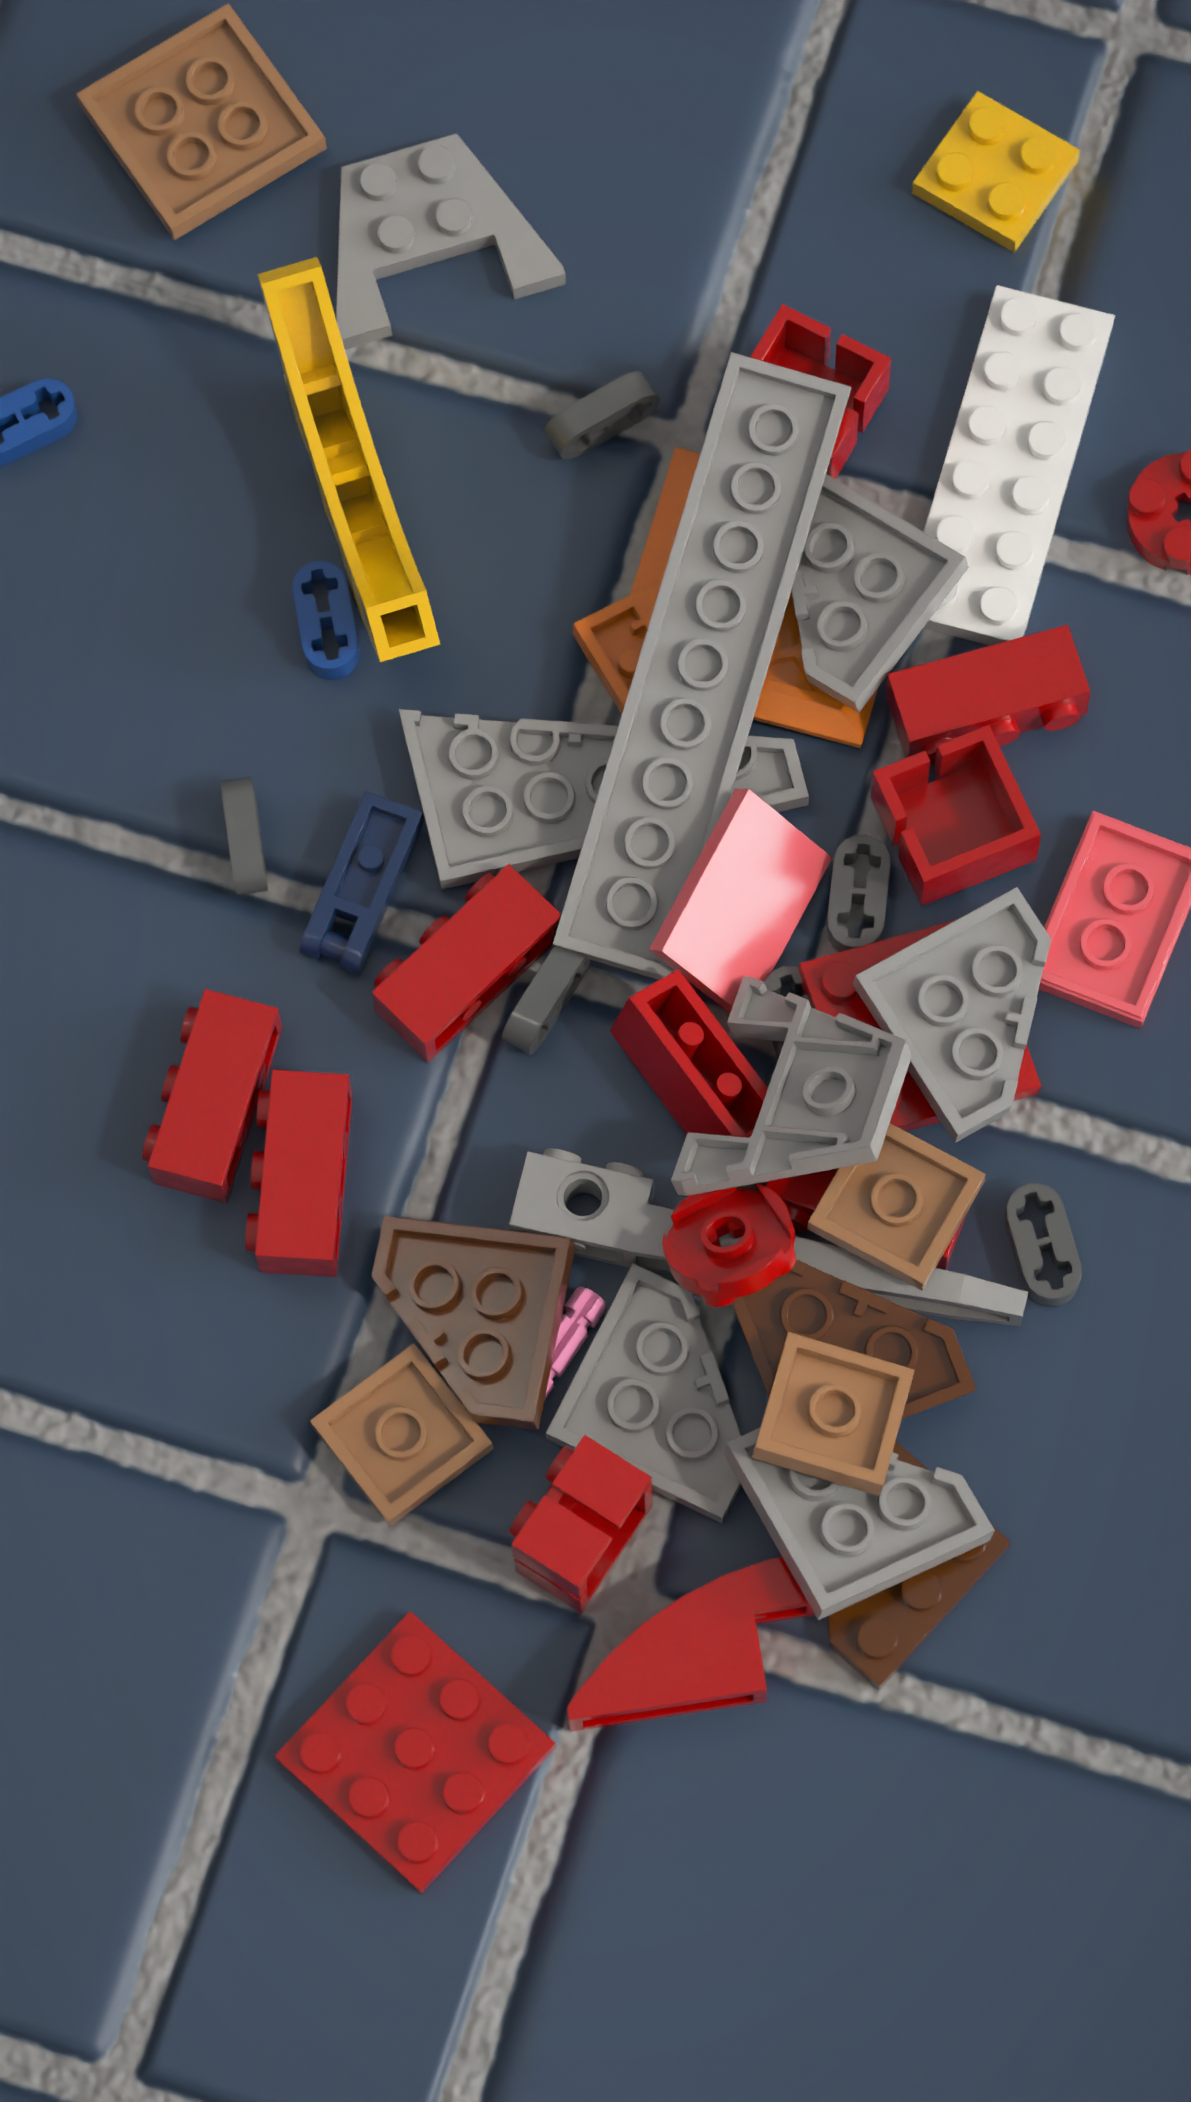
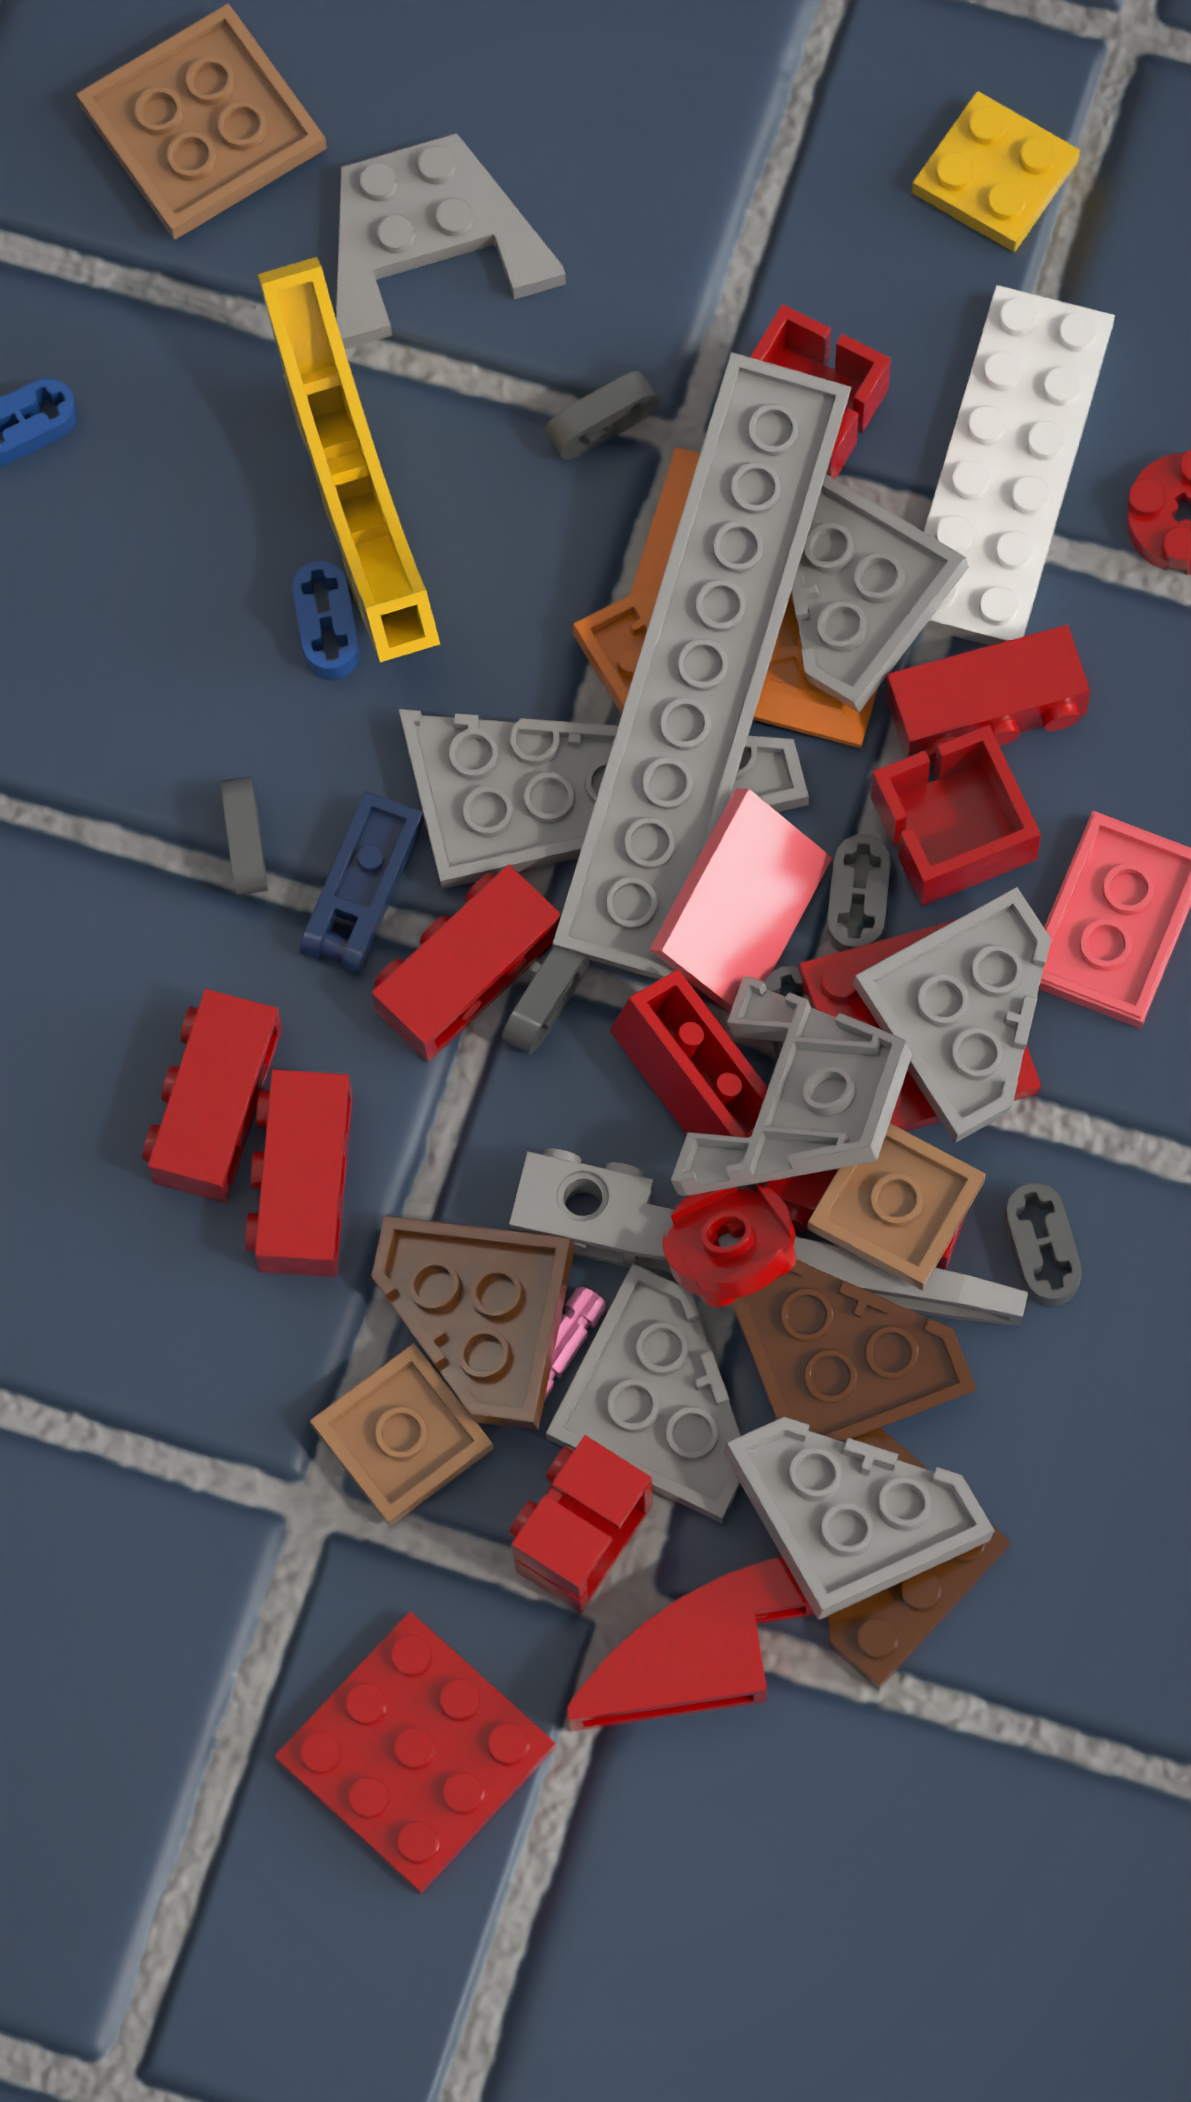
medium nougat plate [752,1332,915,1496] -> none

